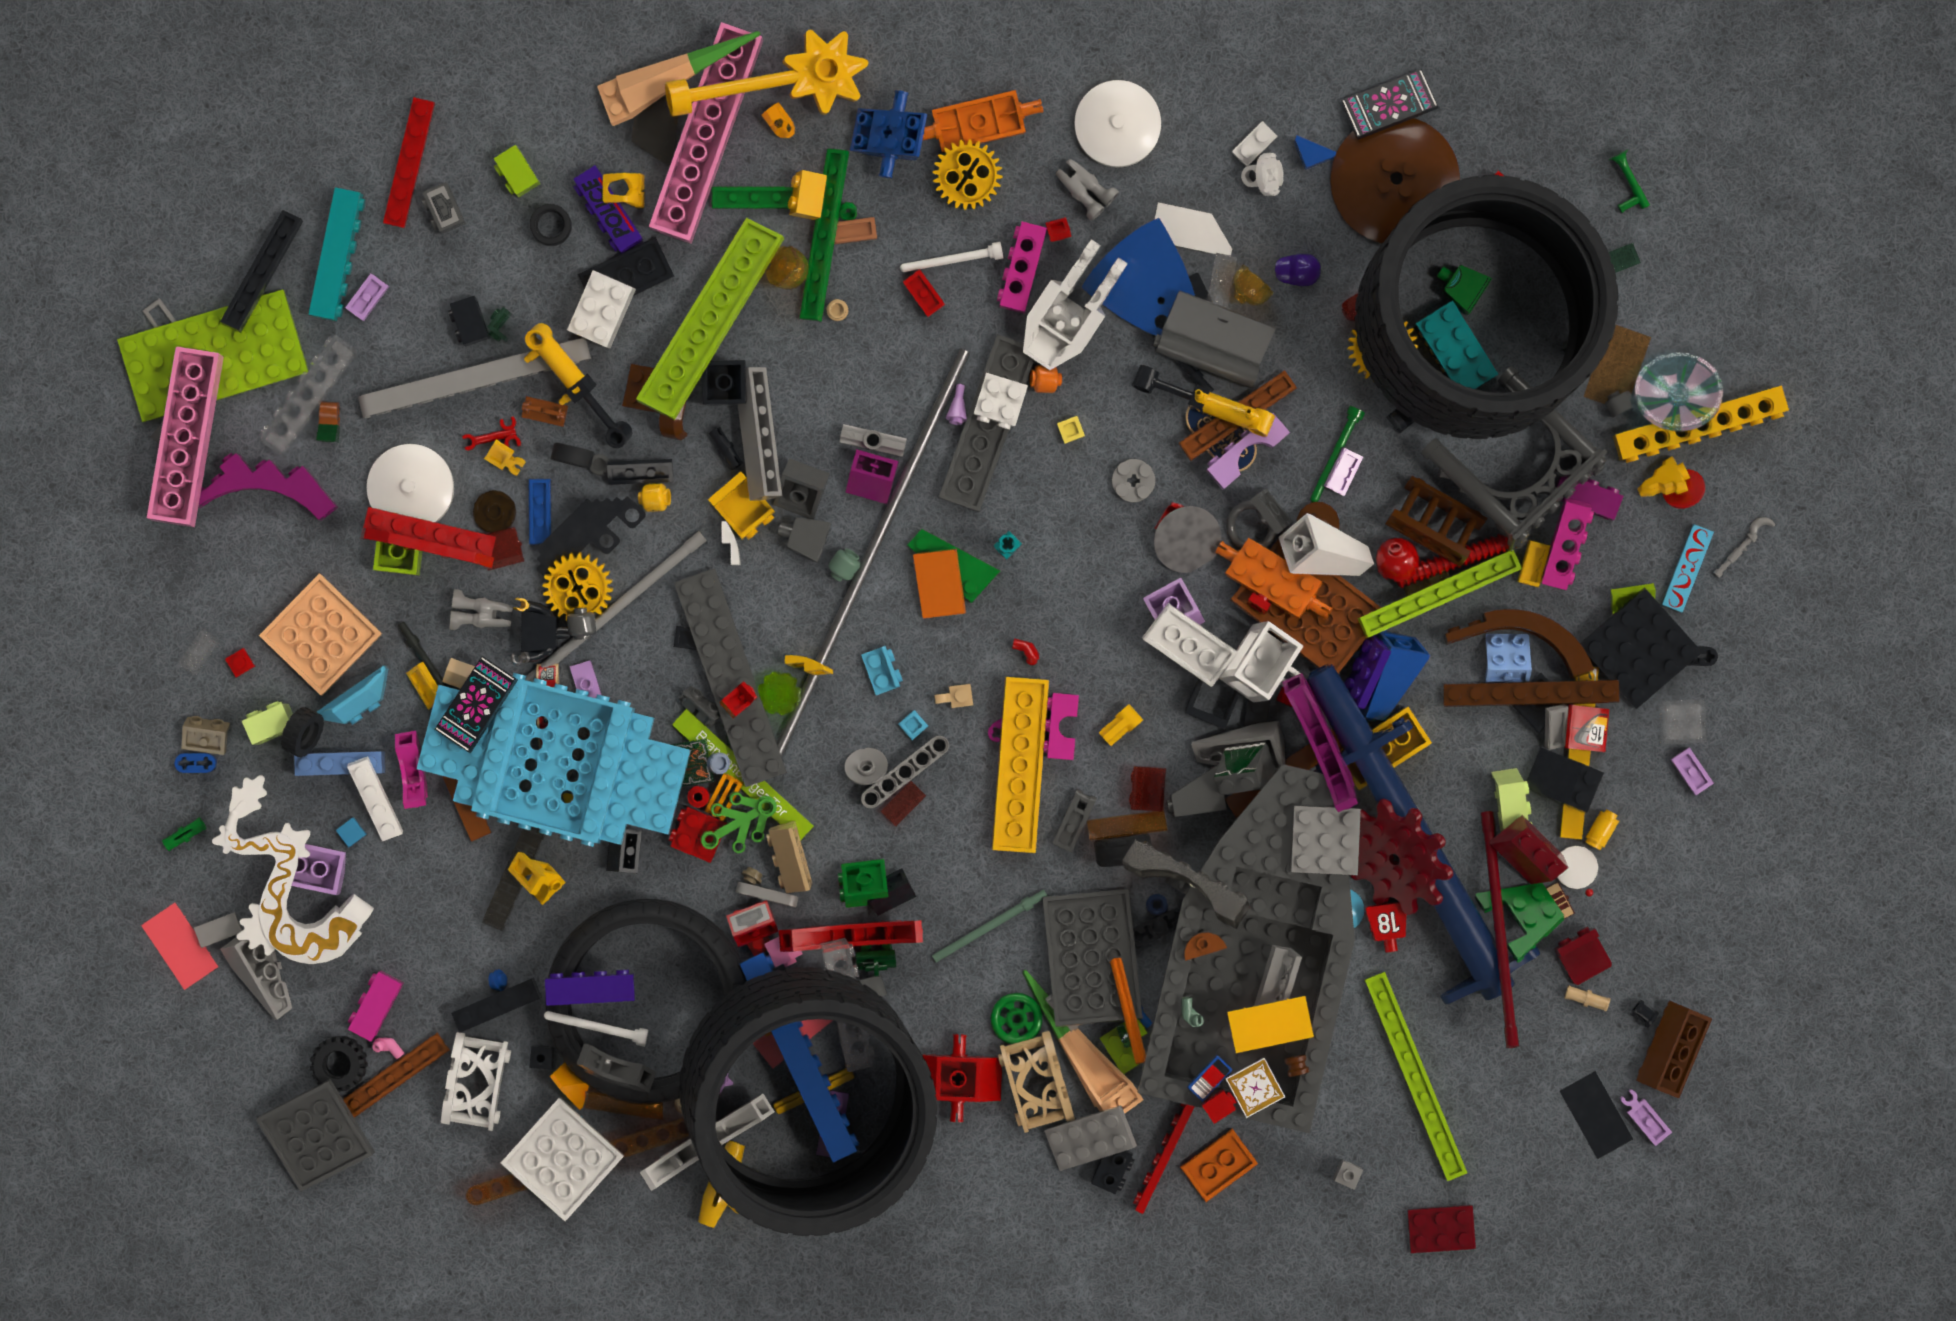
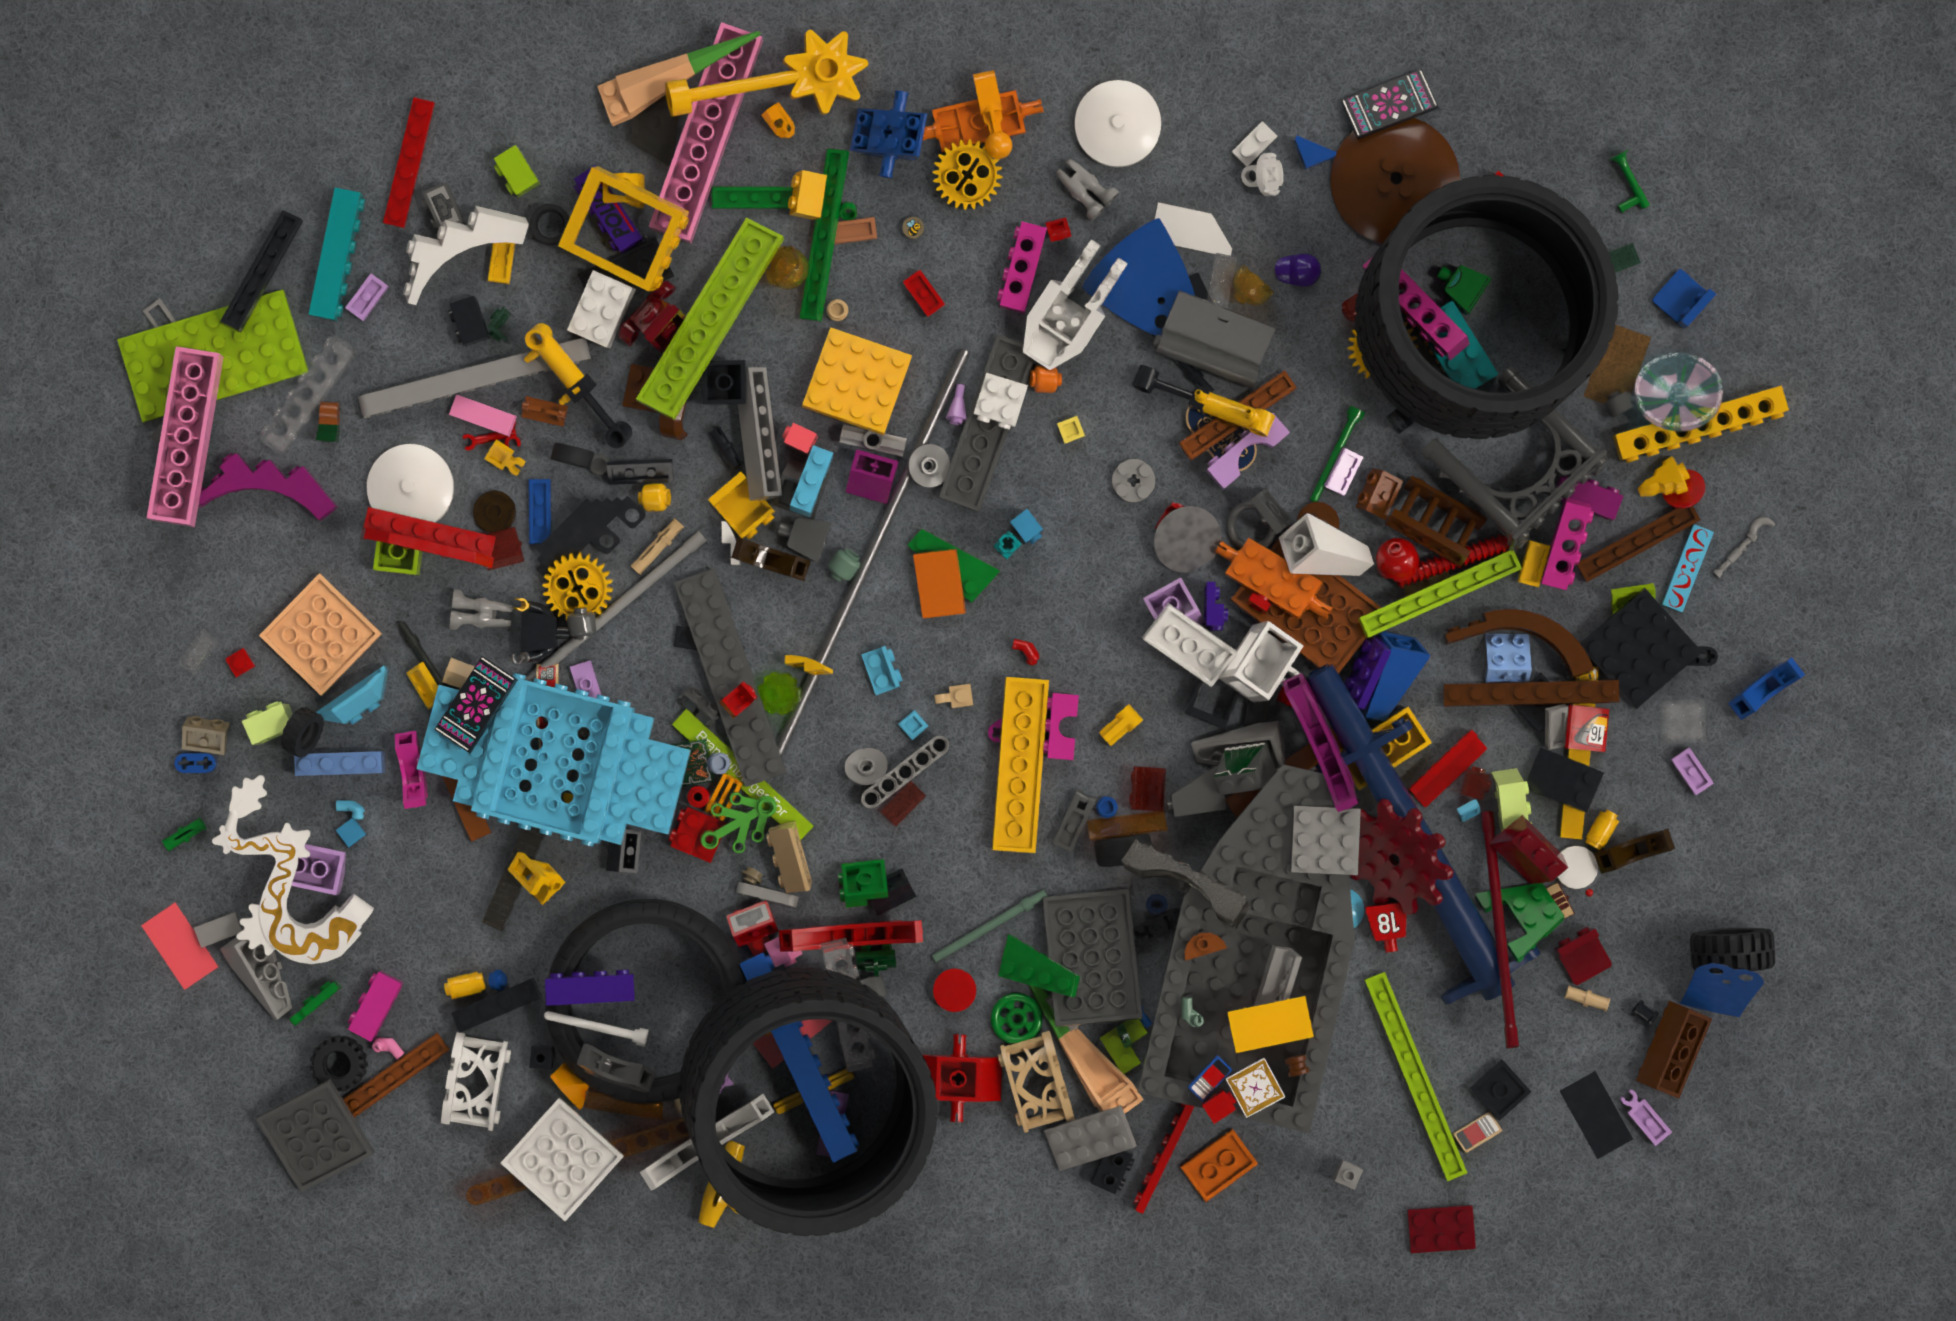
white plate [347,756,403,841] -> none
white piece [900,241,1003,272] -> none
orange axle [1110,958,1146,1064] -> none
none -> green plate [289,981,342,1026]
none -> medium azure arm [336,800,365,819]
none -> white arch [403,206,529,305]
none -> yellow head [444,971,486,999]
none -> bright pink tile [449,394,517,437]
none -> yellow plate [488,242,515,285]
none -> yellow window [558,166,689,292]
none -> dark red piece [618,281,686,354]
none -> tan pin [630,518,684,575]
none -> dark brown arch [731,537,811,581]
none -> coral brick [782,423,818,456]
none -> medium azure arch [790,445,833,518]
none -> yellow plate [802,327,912,435]
none -> tile [902,217,924,239]
none -> light grey dish [908,444,950,487]
none -> red piece [933,968,976,1012]
none -> light orange beam [973,70,1012,159]
none -> green wing [998,934,1080,997]
none -> dark azure brick [1010,509,1043,545]
none -> blue plate [1096,796,1118,818]
none -> dark purple plate [1204,582,1228,631]
none -> dark orange bracket [1356,468,1403,520]
none -> dark pink brick [1363,258,1470,360]
none -> red panel [1407,730,1487,807]
none -> slope [1453,1111,1503,1153]
none -> medium azure tile [1457,799,1481,822]
none -> clear red brick [1460,766,1492,800]
none -> black plate [1470,1059,1531,1121]
none -> reddish brown plate [1576,506,1701,582]
none -> dark brown arch [1594,828,1675,874]
none -> blue bracket [1652,269,1716,329]
none -> blue piece [1680,963,1764,1017]
none -> black tyre [1690,928,1776,973]
none -> blue arch [1728,657,1805,720]

